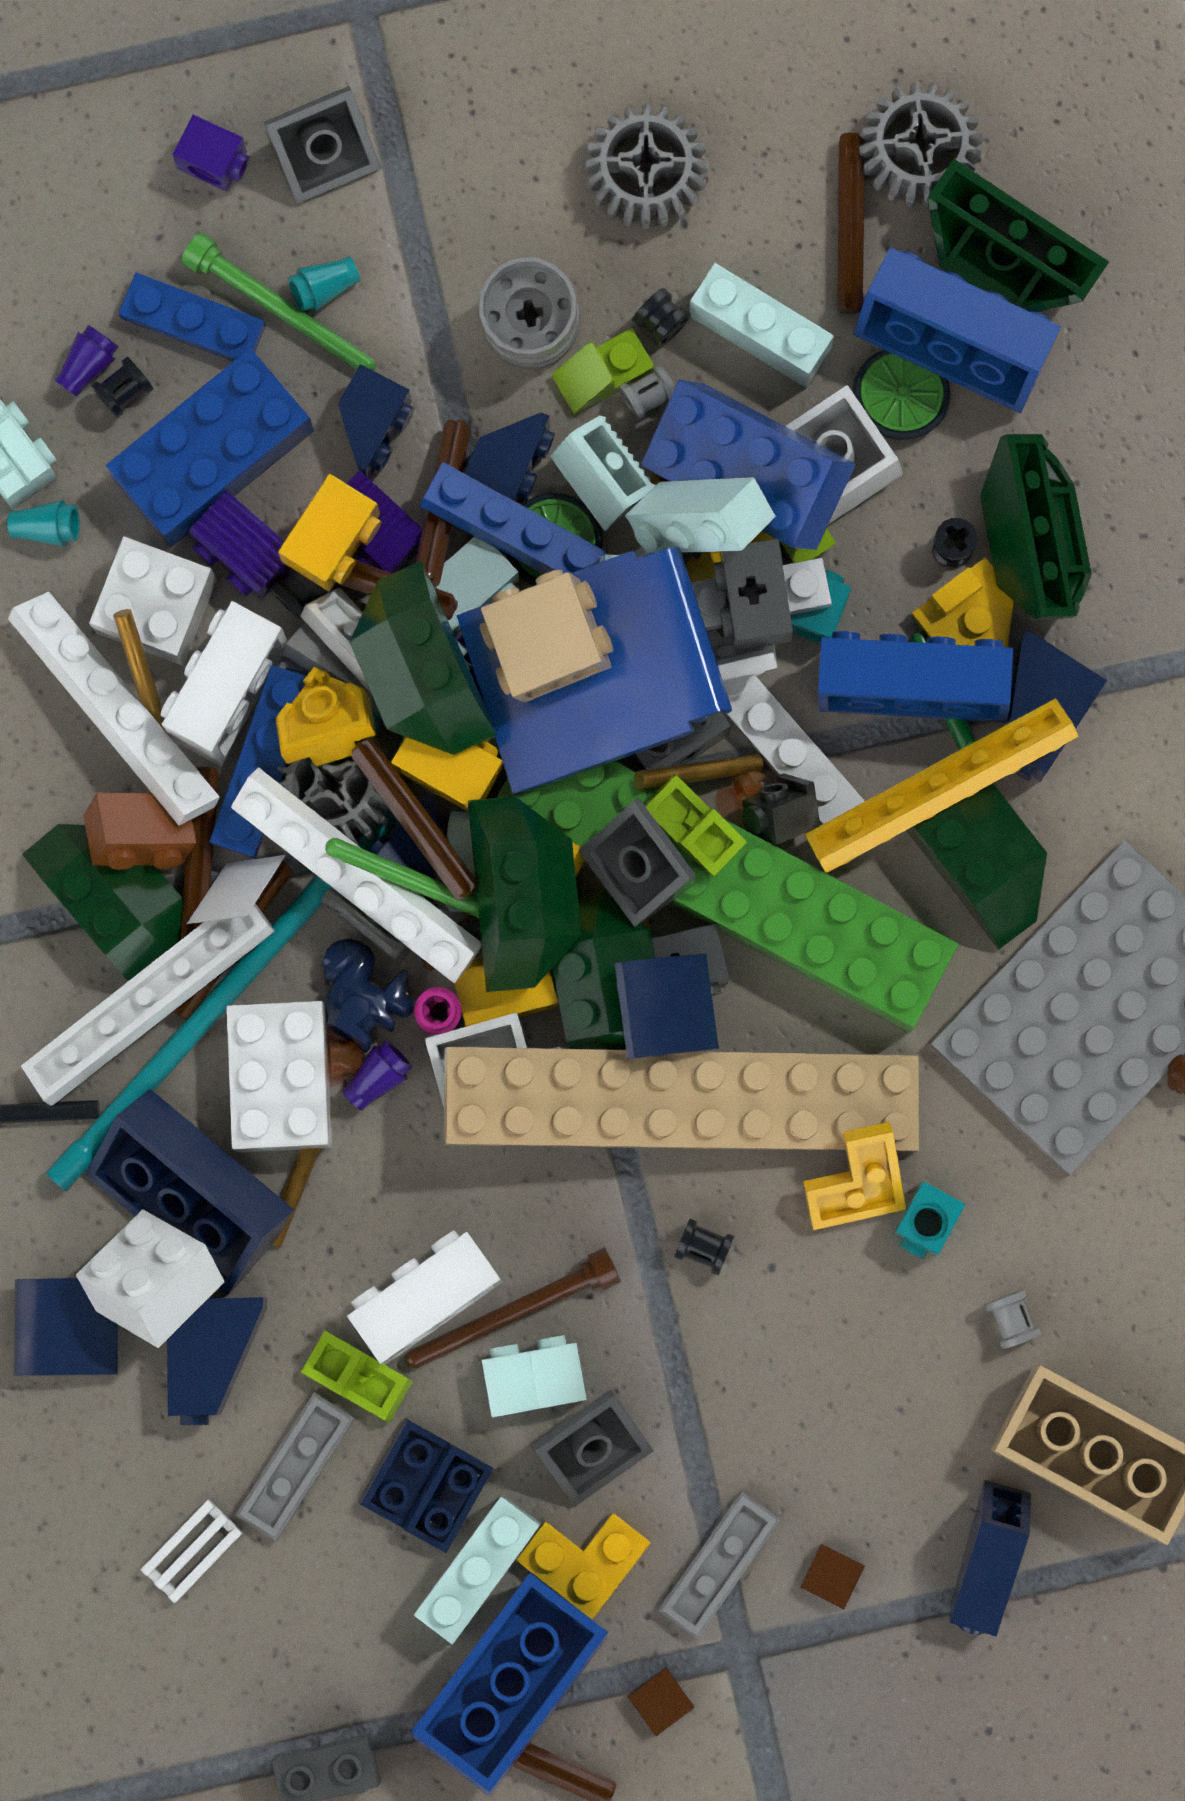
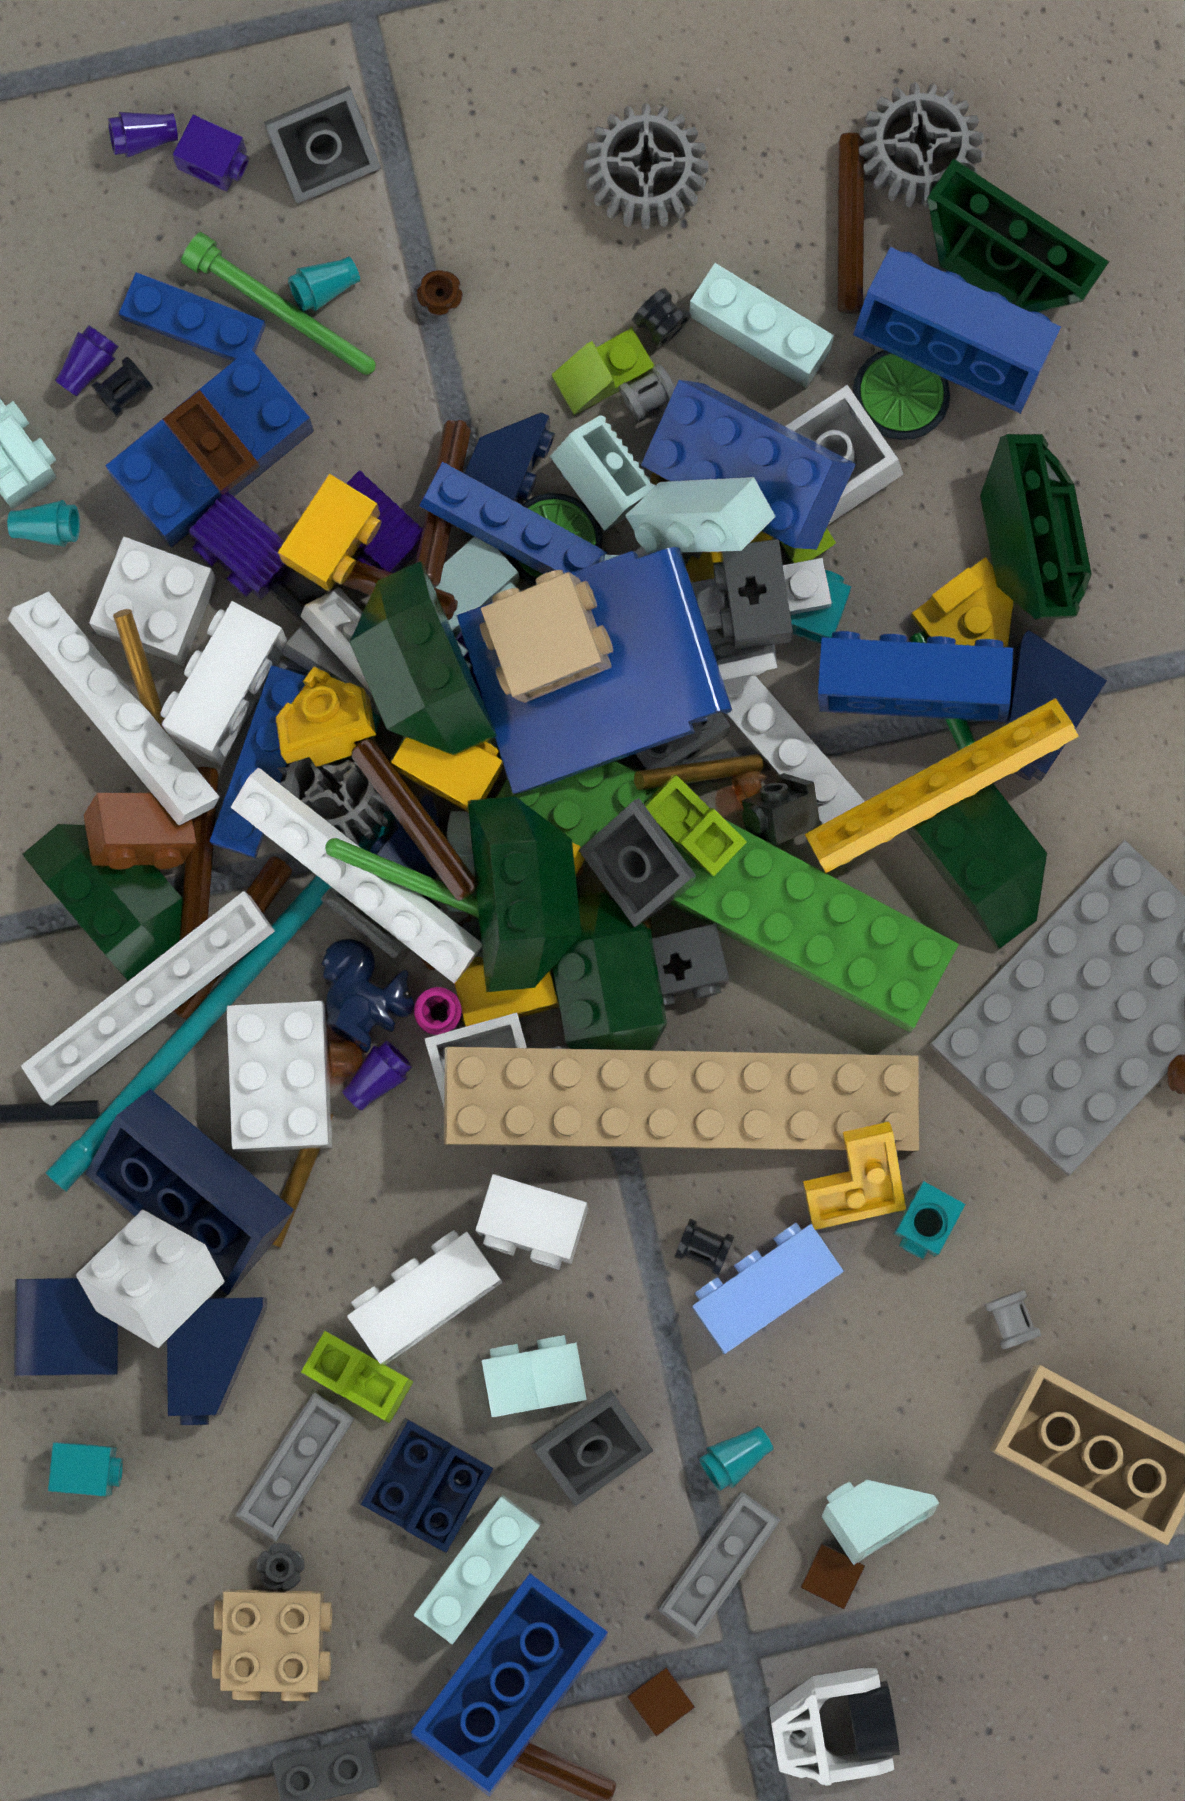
white tile [140,1499,244,1604] -> none
white sticker [187,855,286,924] -> none
dark blue slope [338,364,415,479] -> none
reddish brown piece [405,1247,621,1368] -> none
light grey wheel [479,257,580,369] -> none
yellow plate [516,1513,651,1620] -> none
dark blue slope [615,954,719,1059] -> none
black bush [932,518,977,568] -> none
dark blue slope [950,1480,1031,1637] -> none
none -> teal brick [48,1442,123,1496]
none -> dark purple cone [108,112,178,158]
none -> reddish brown plate [163,390,260,495]
none -> tan brick [212,1589,332,1701]
none -> dark grey plate [257,1543,305,1591]
none -> reddish brown plate [417,270,463,315]
none -> white brick [475,1174,588,1270]
none -> light blue brick [692,1222,844,1354]
none -> teal cone [699,1426,774,1491]
none -> white piece [769,1668,900,1786]
none -> light aqua slope [822,1480,939,1565]

